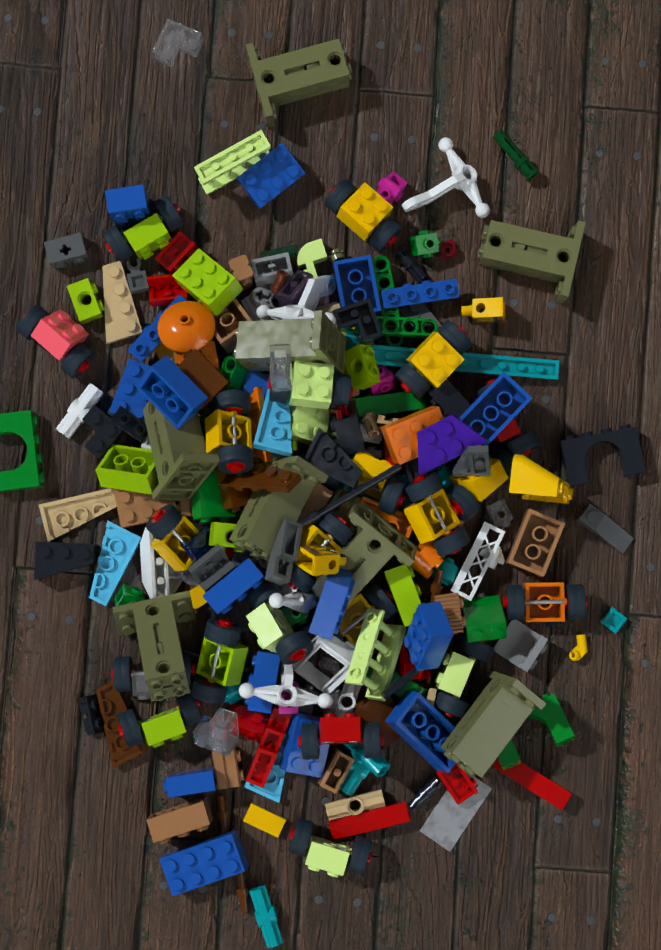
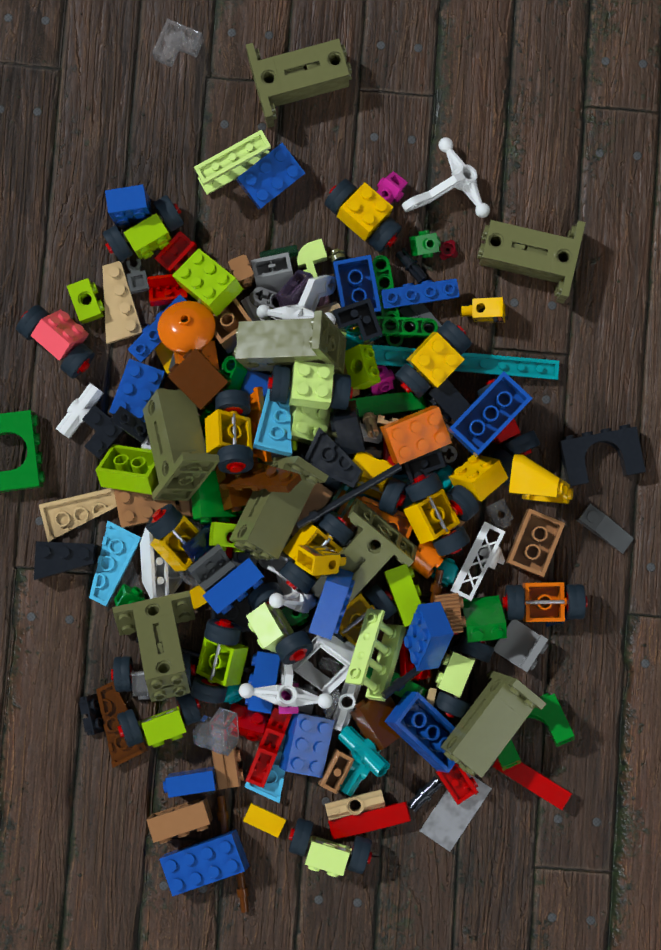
dark grey brick [44,232,89,269] -> none
blue brick [137,355,208,430] -> none
teal piece [249,885,283,948] -> none
dark grey slope [265,518,303,586] -> none
copper pin [270,270,289,296] -> none
clear slope [270,344,293,392] -> none
brick [298,713,384,760] -> none
dark red hand [328,405,348,420] -> none
dark purple wing [417,414,488,475] -> none
dark grey wing [452,445,491,476] -> none
dark green pin [493,129,540,182] -> none
yellow arm [569,634,588,661] -> none
teal tile [600,607,627,634] -> none

